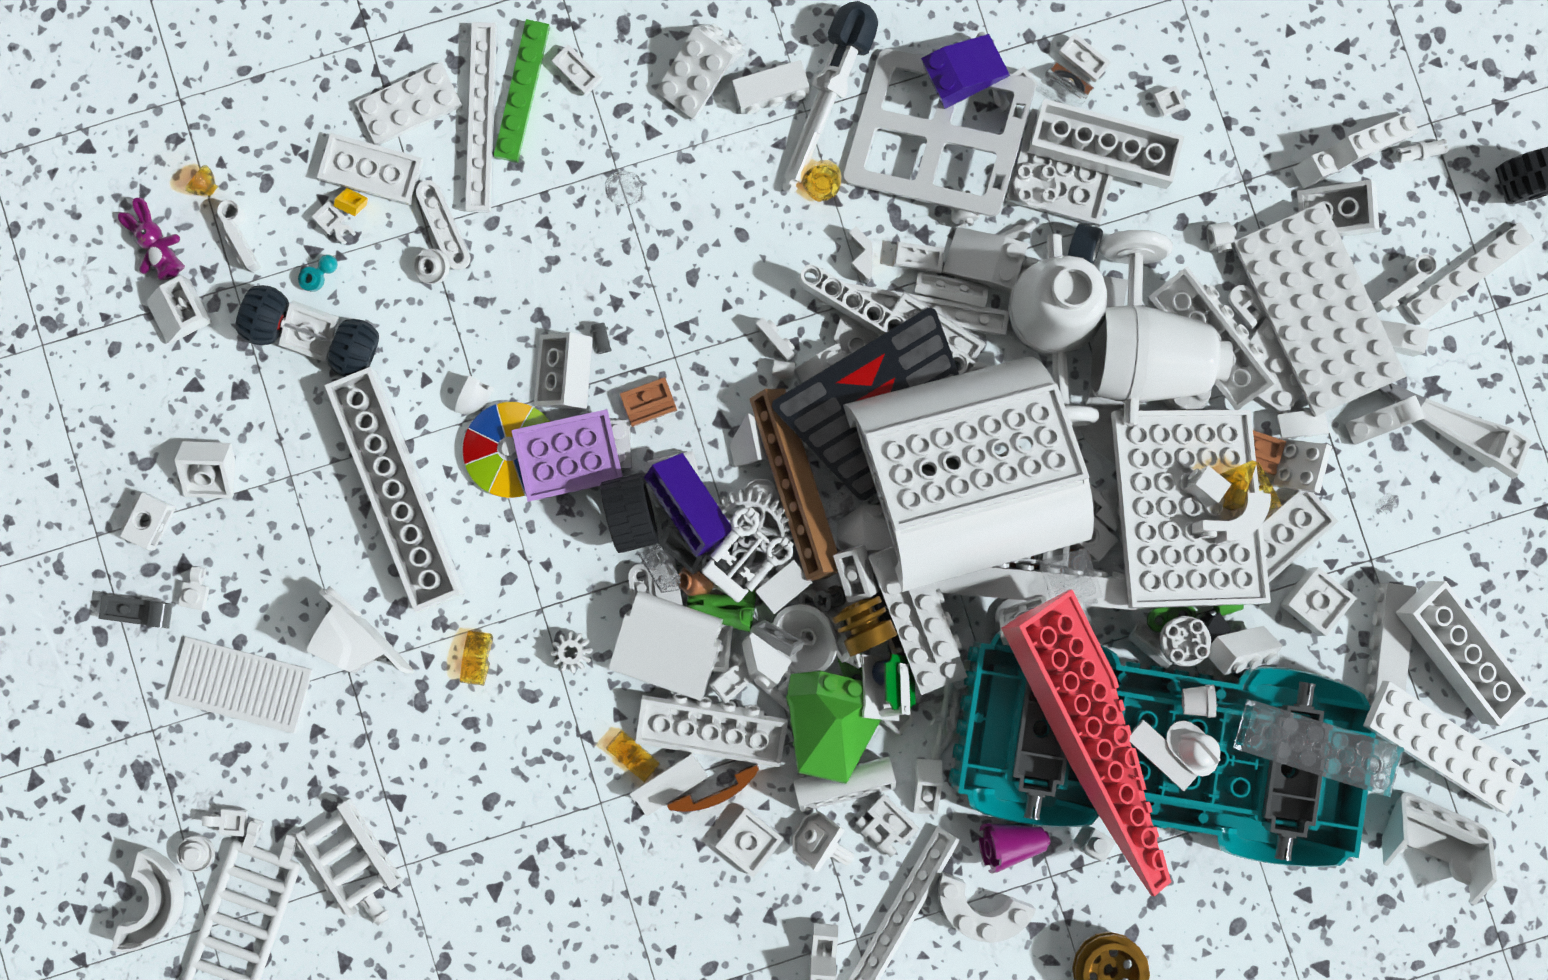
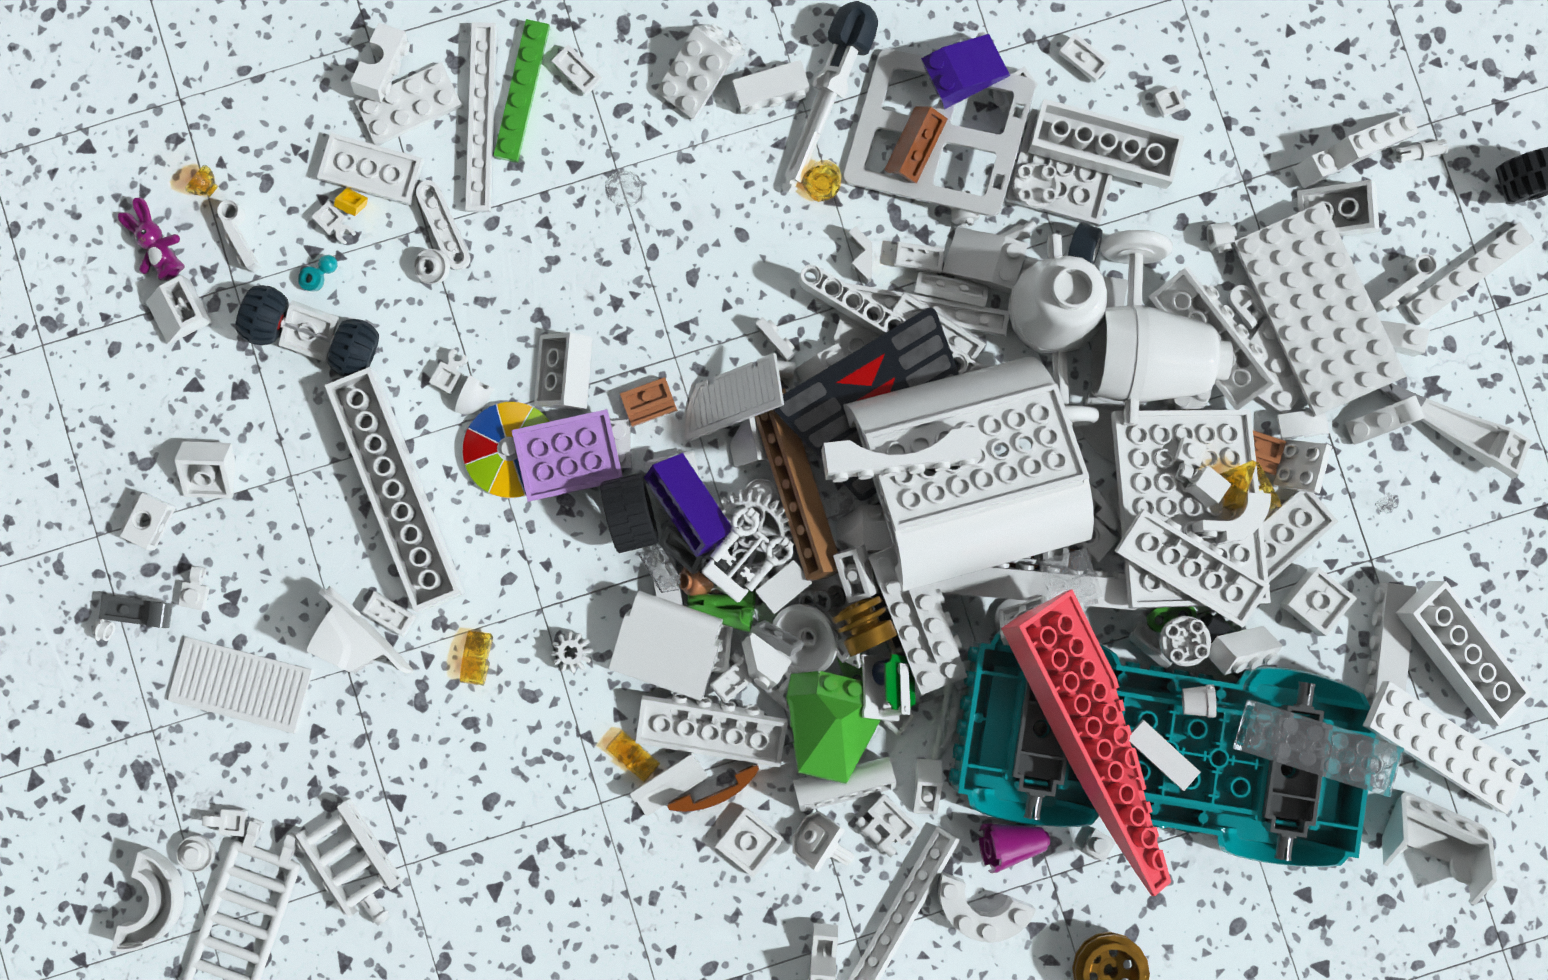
dark grey pin [590,323,612,354] -> none
white plate [628,564,655,606] -> none
clear panel [1036,62,1094,108] -> none
white piece [1166,721,1221,776] -> none
none -> white plate [92,619,115,641]
none -> white arch [351,22,410,103]
none -> white plate [361,591,417,637]
none -> white plate [429,349,468,395]
none -> white piece [685,353,784,442]
none -> white arch [821,427,982,482]
none -> dark orange panel [884,106,948,183]
none -> white plate [1115,508,1270,627]
none -> white plate [1174,436,1207,483]

